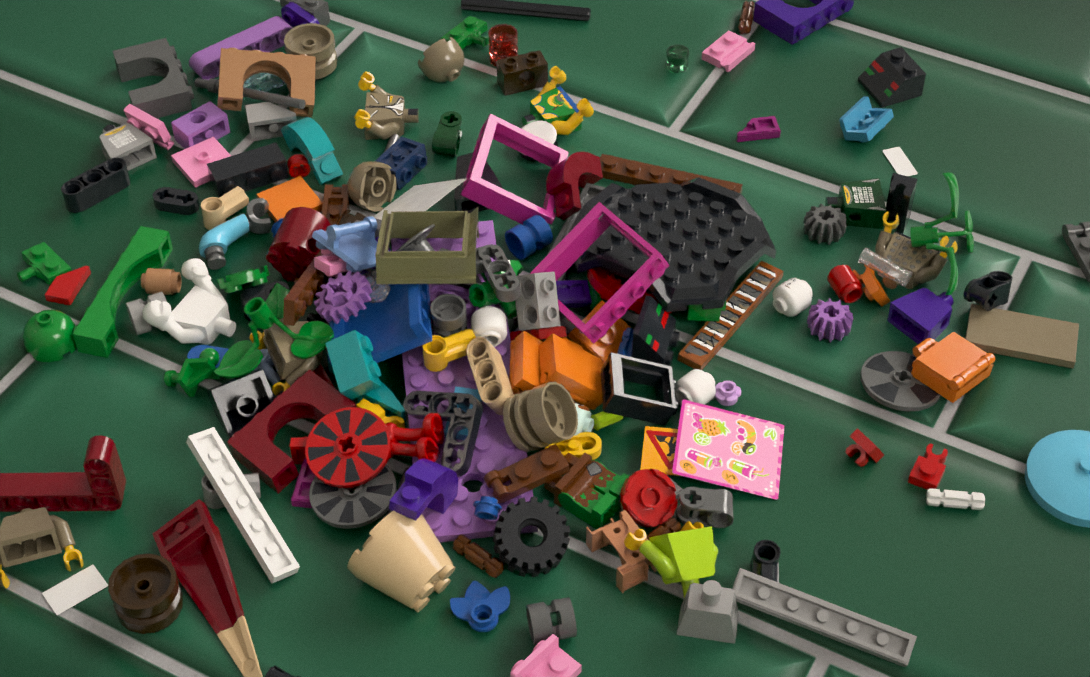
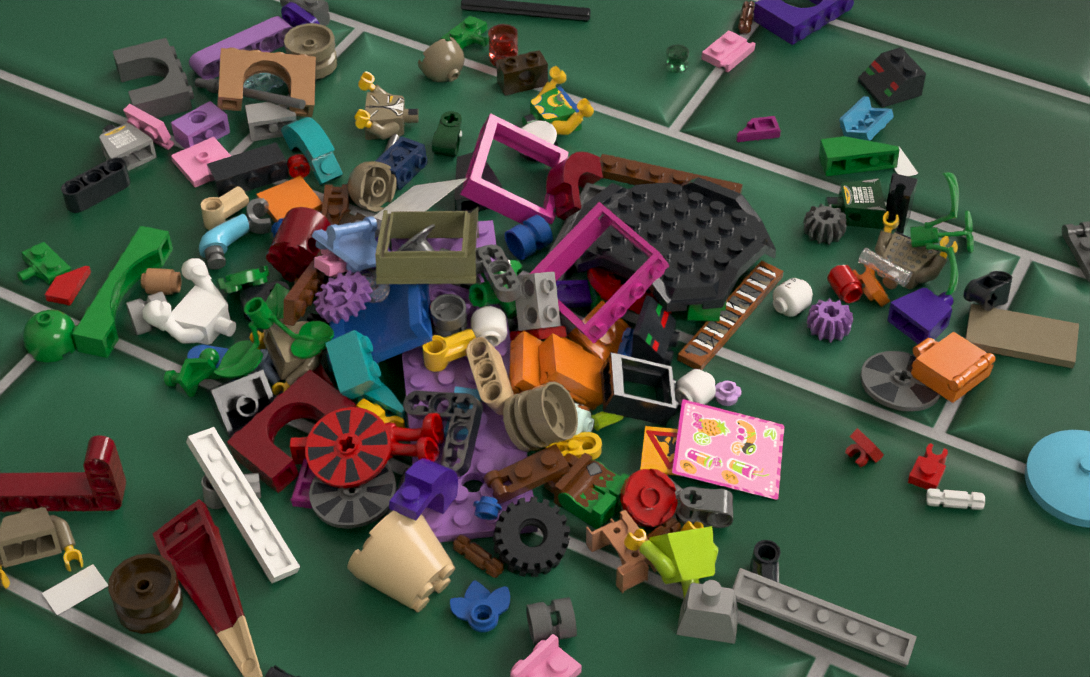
black beam [152,187,200,215] -> none
none -> green slope [819,136,900,176]

